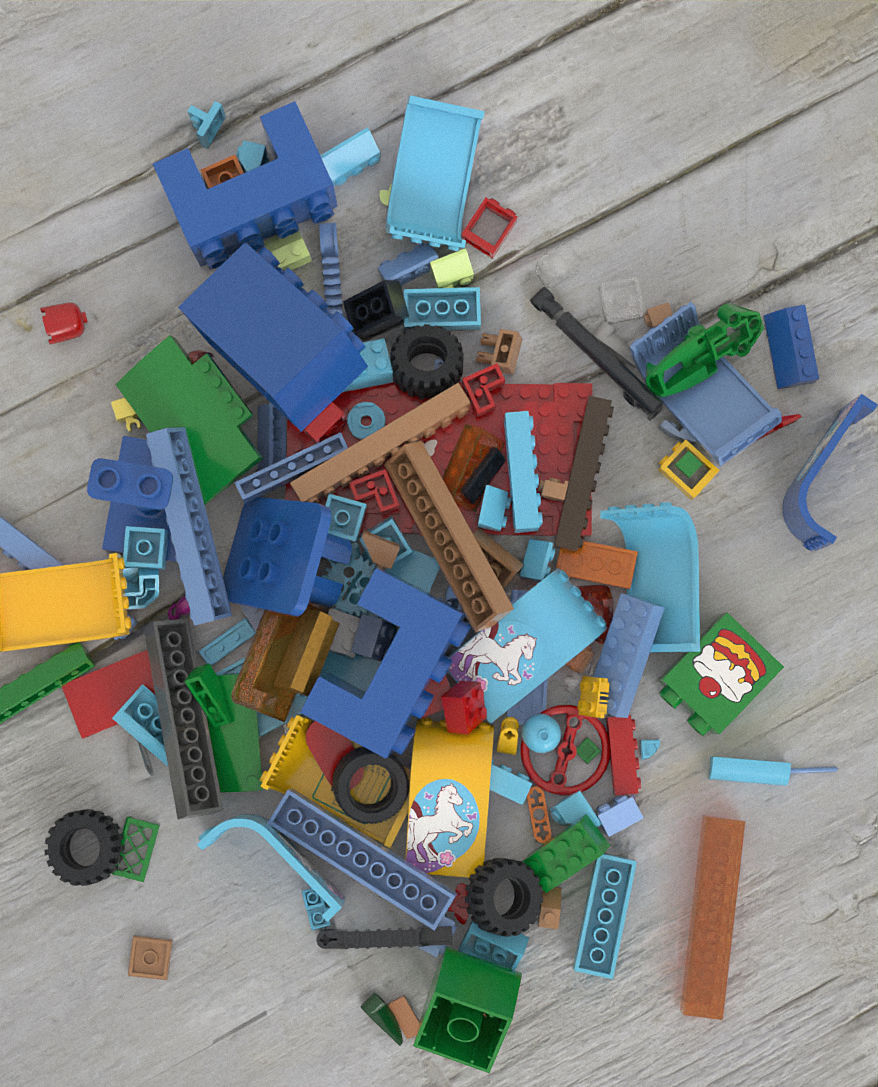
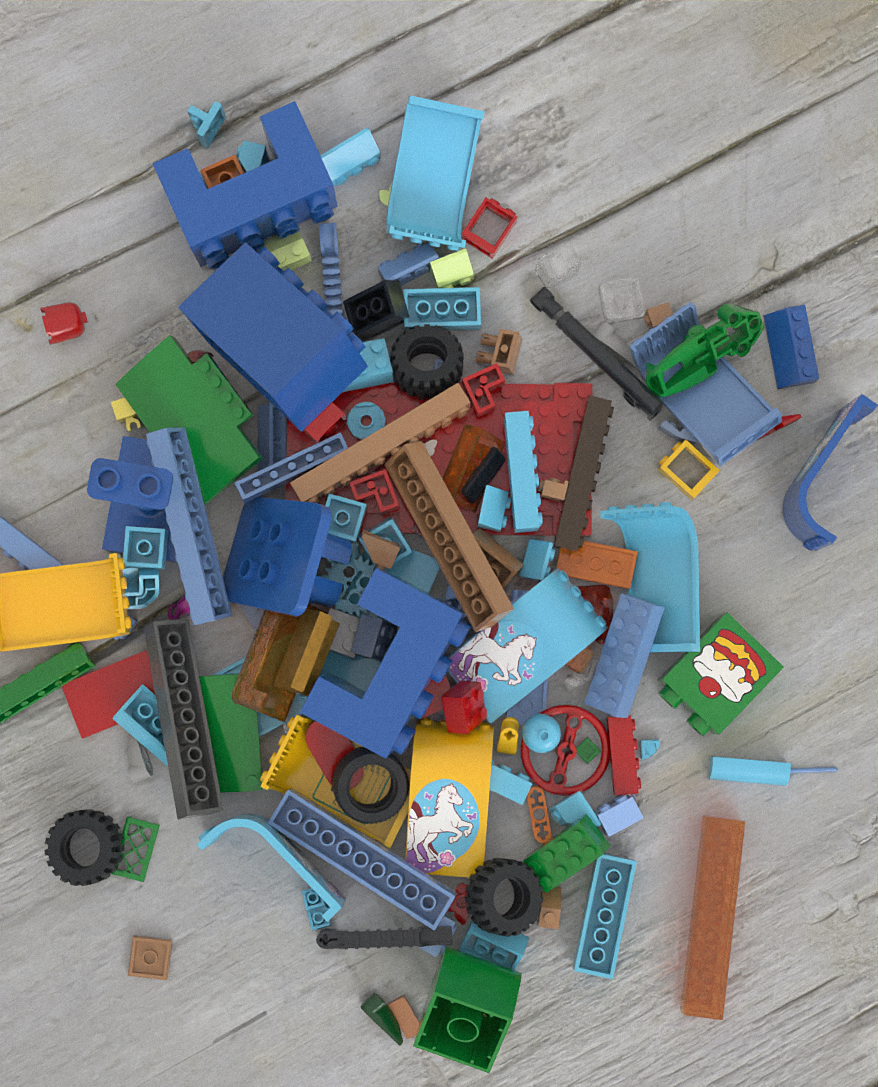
green slope [184,663,231,728] -> none
medium azure tile [198,618,256,666] -> none
yellow hinge [578,676,610,718] -> none
green tile [675,451,702,479] -> none

